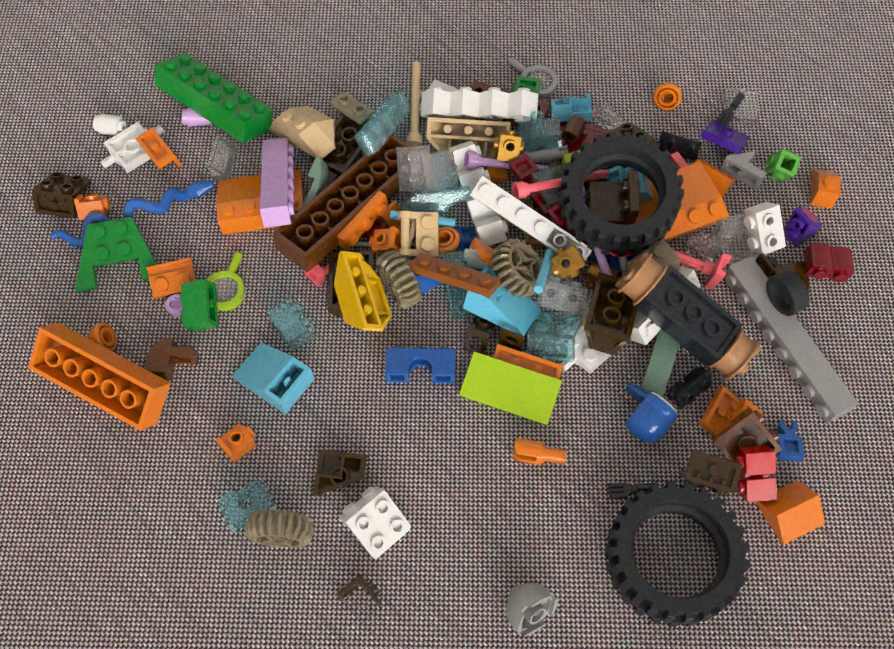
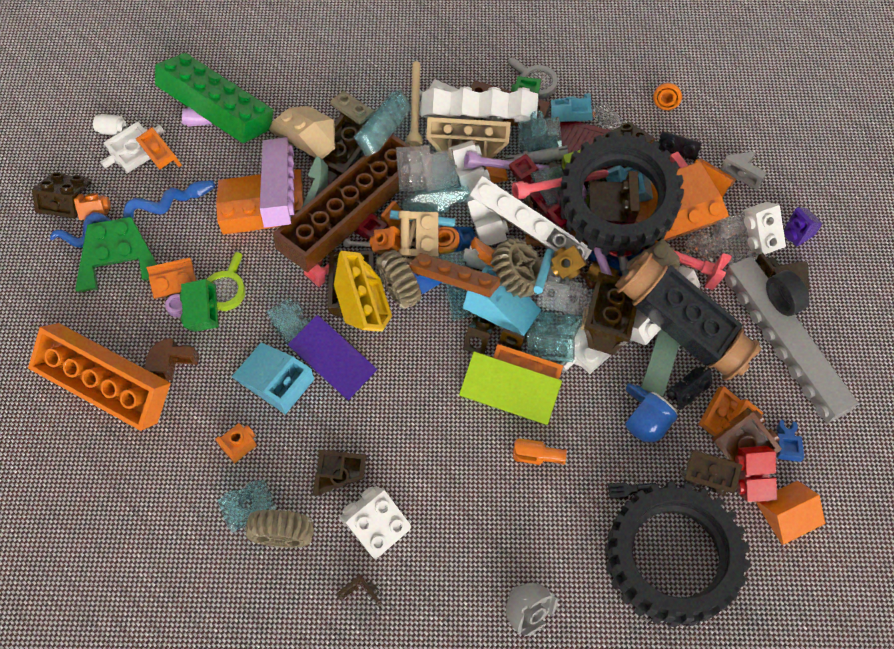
orange brick [87,322,117,352] -> none
clear slope [207,135,237,180] -> none
orange plate [337,191,388,251] -> none
blue arch [385,346,455,384] -> none
brick [493,130,524,162] -> none
reddish brown piece [561,115,586,144] -> none
dark purple plate [701,120,750,154] -> none
black piece [716,92,745,126] -> none
clear piece [723,88,758,122] -> none
bright green brick [765,149,801,182] -> none
dark red brick [803,243,855,282] -> none
orange slope [810,168,841,208] -> none
none -> dark purple window [287,315,378,400]

